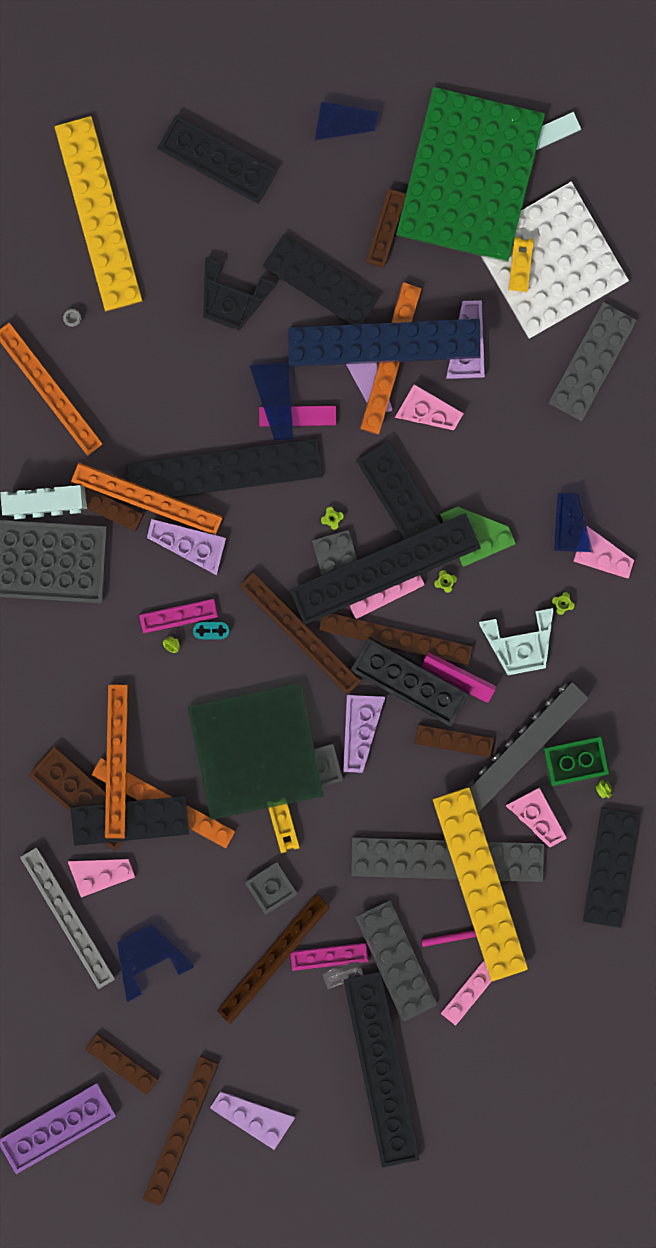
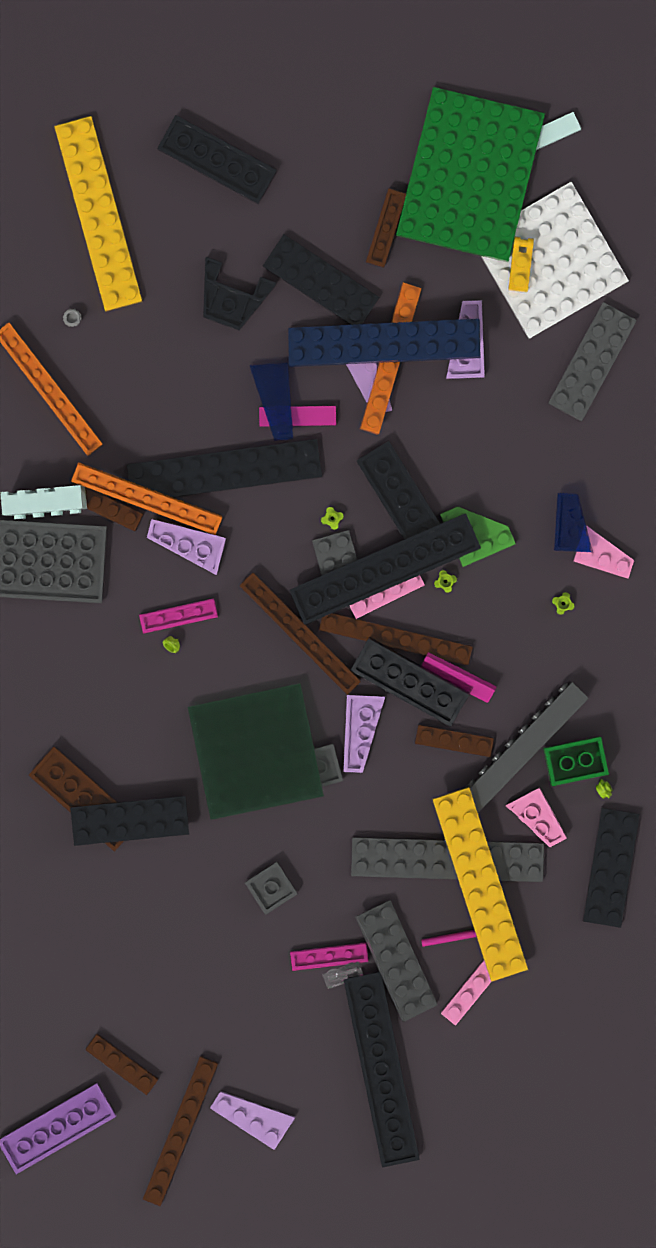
light grey plate [20,847,115,989] -> none
bright pink wing [68,859,135,897] -> none
orange plate [92,758,235,848] -> none
orange plate [105,685,128,839] -> none
clear blue wing [117,924,194,1002] -> none
teal beam [193,622,230,639] -> none
reddish brown plate [217,894,330,1024] -> none
yellow plate [267,797,300,853] -> none
clear blue wing [315,102,378,140] -> none
bright pink wing [395,384,464,430] -> none
light aqua wing [479,608,553,675] -> none

